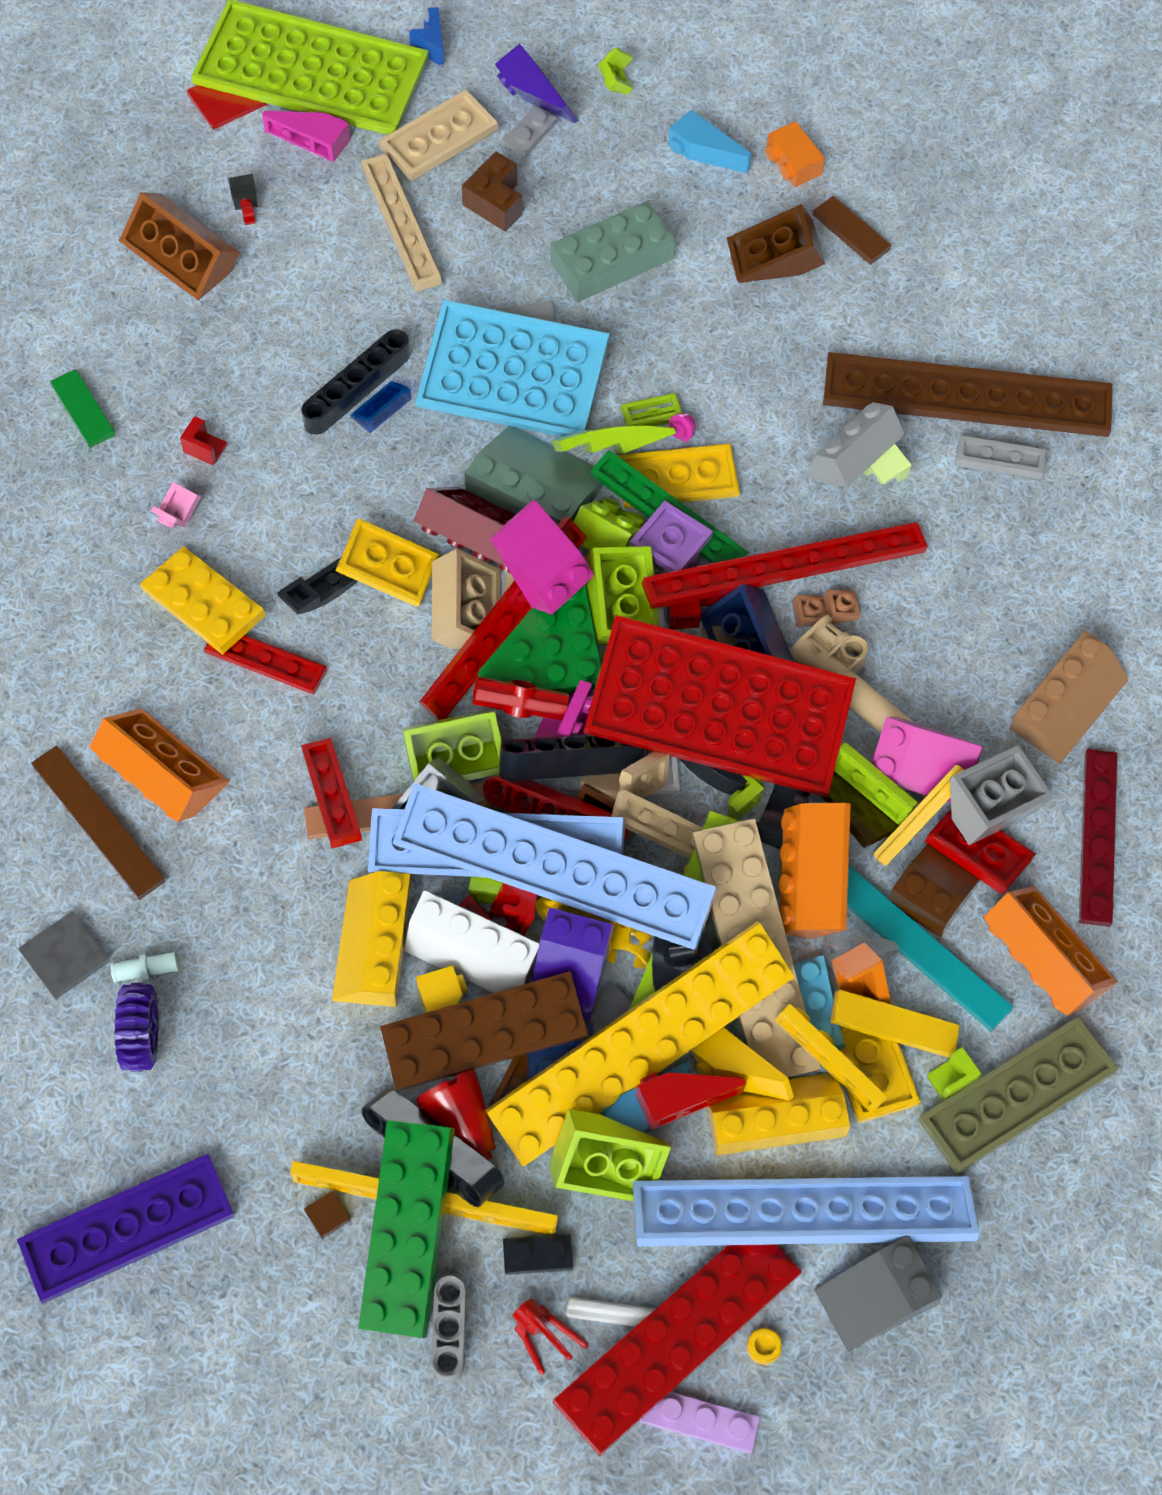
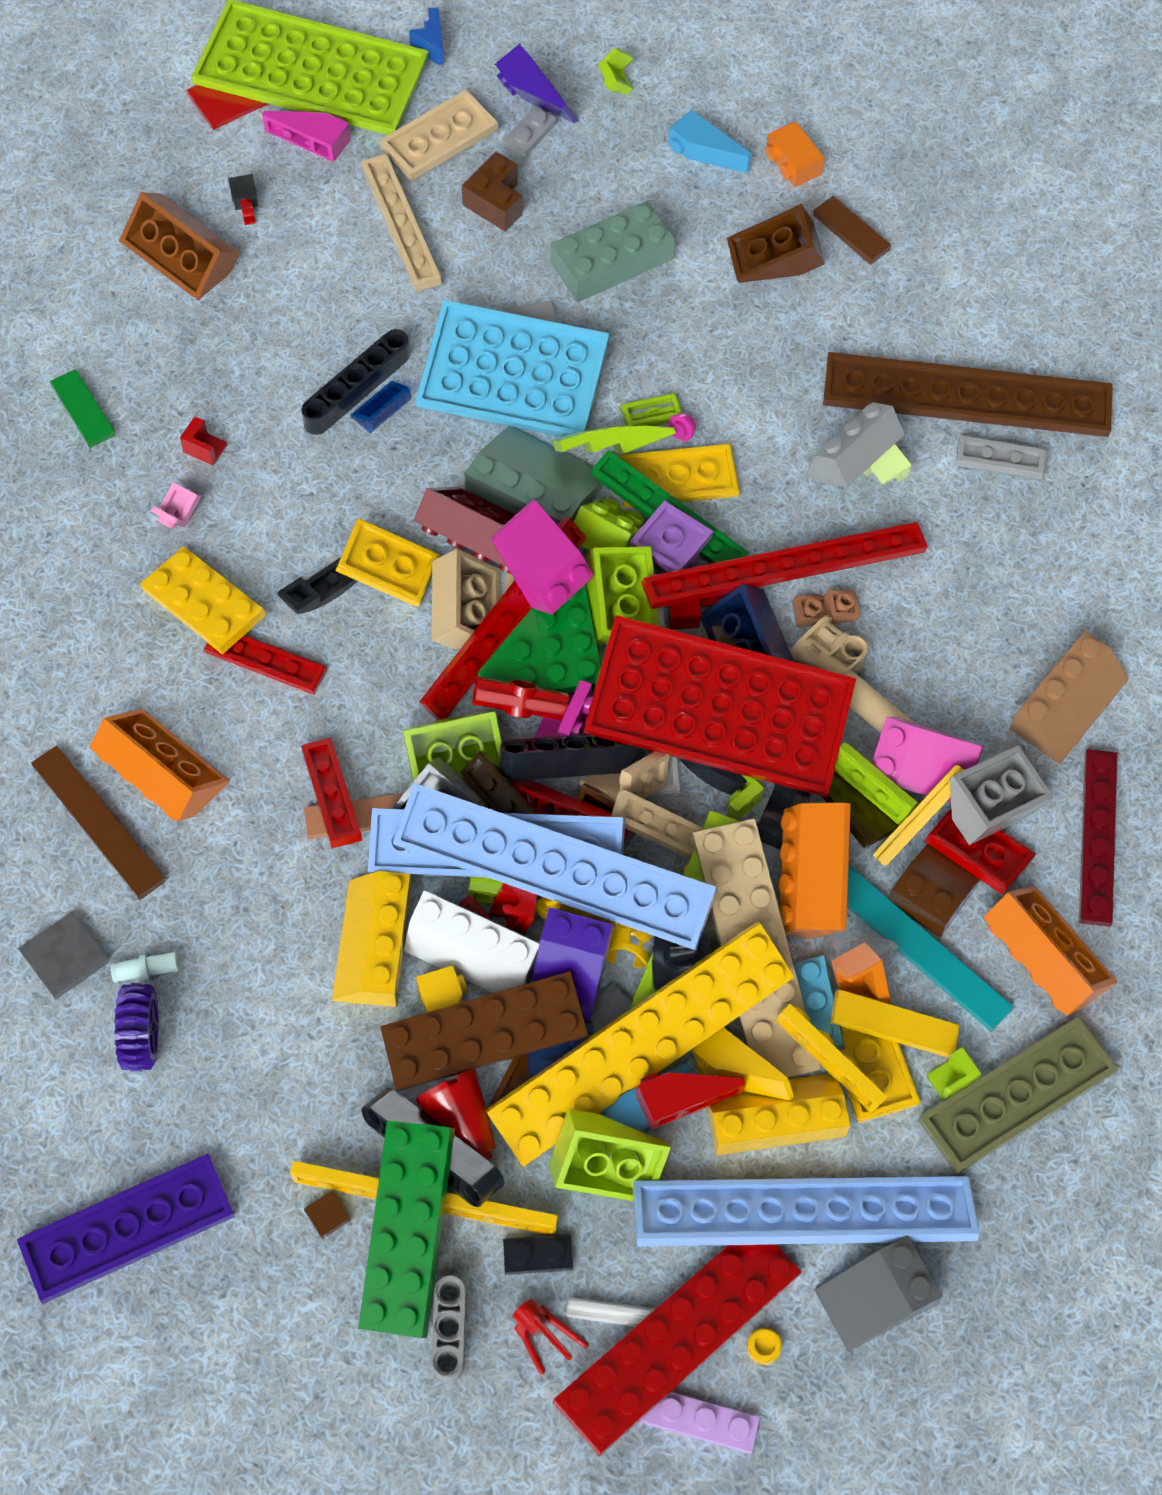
none -> dark brown tile [460,750,537,814]

